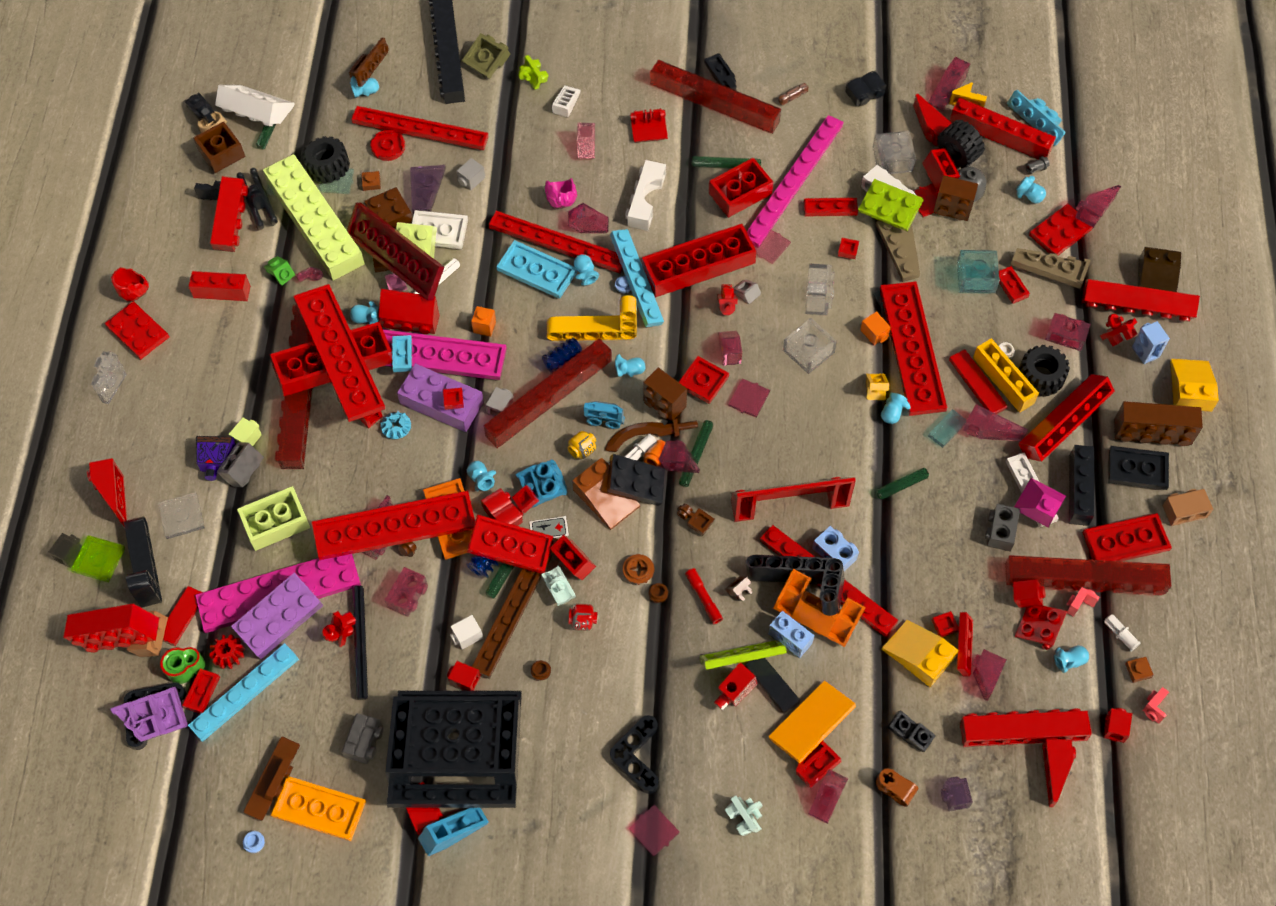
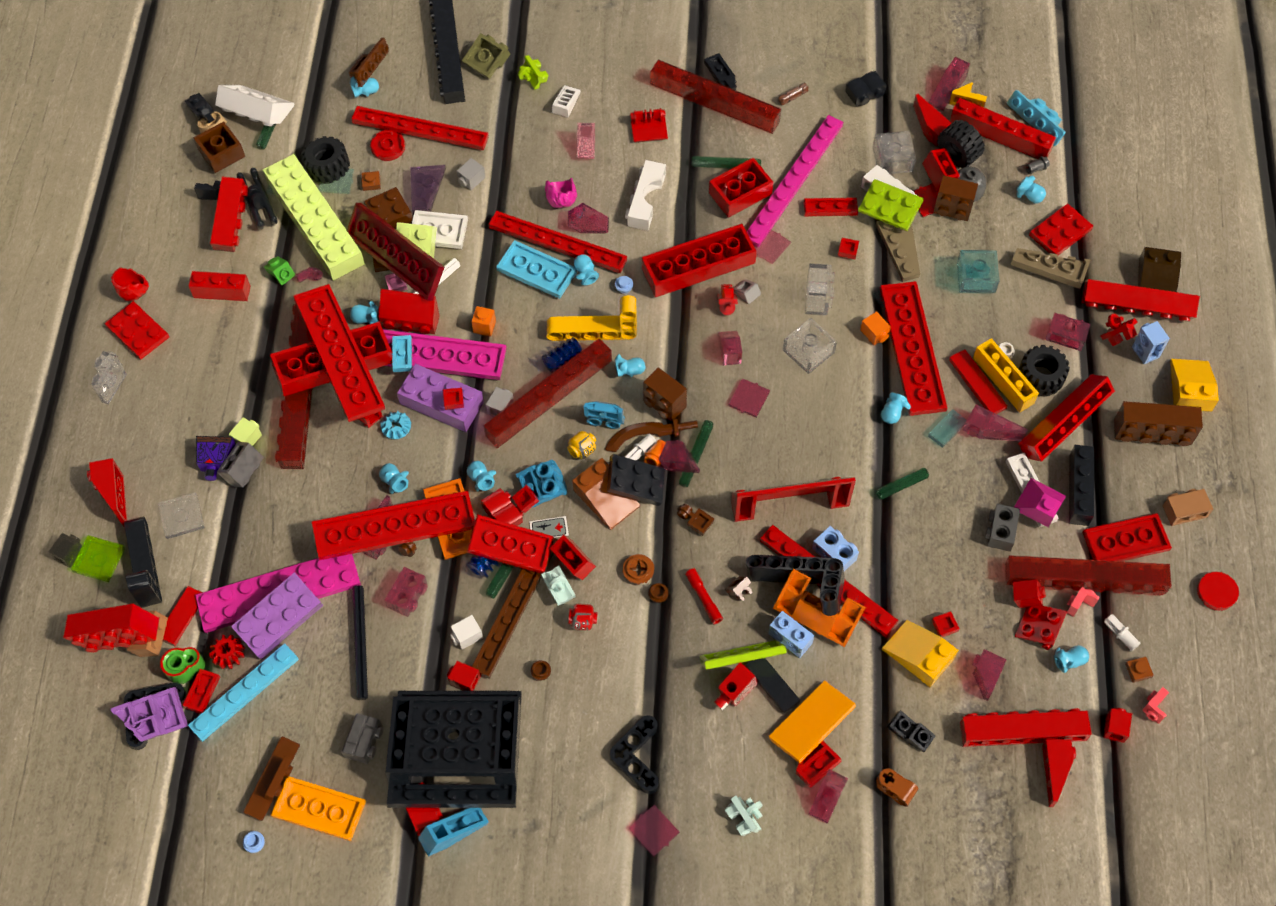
yellowish green brick [237,486,311,551] -> none
red hips [322,611,356,647] -> none
medium azure plate [610,229,664,327] -> none
red plate [679,356,730,404] -> none
yellow slope [866,373,889,400] -> none
clear purple brick [941,776,973,812] -> none
red tile [957,612,973,677] -> none
red plate [994,266,1030,304] -> none
clear pink slope [1075,185,1121,228] -> none
black plate [1108,446,1169,490] -> none
none -> medium azure animal [379,463,409,494]
none -> red tile [1197,572,1239,611]

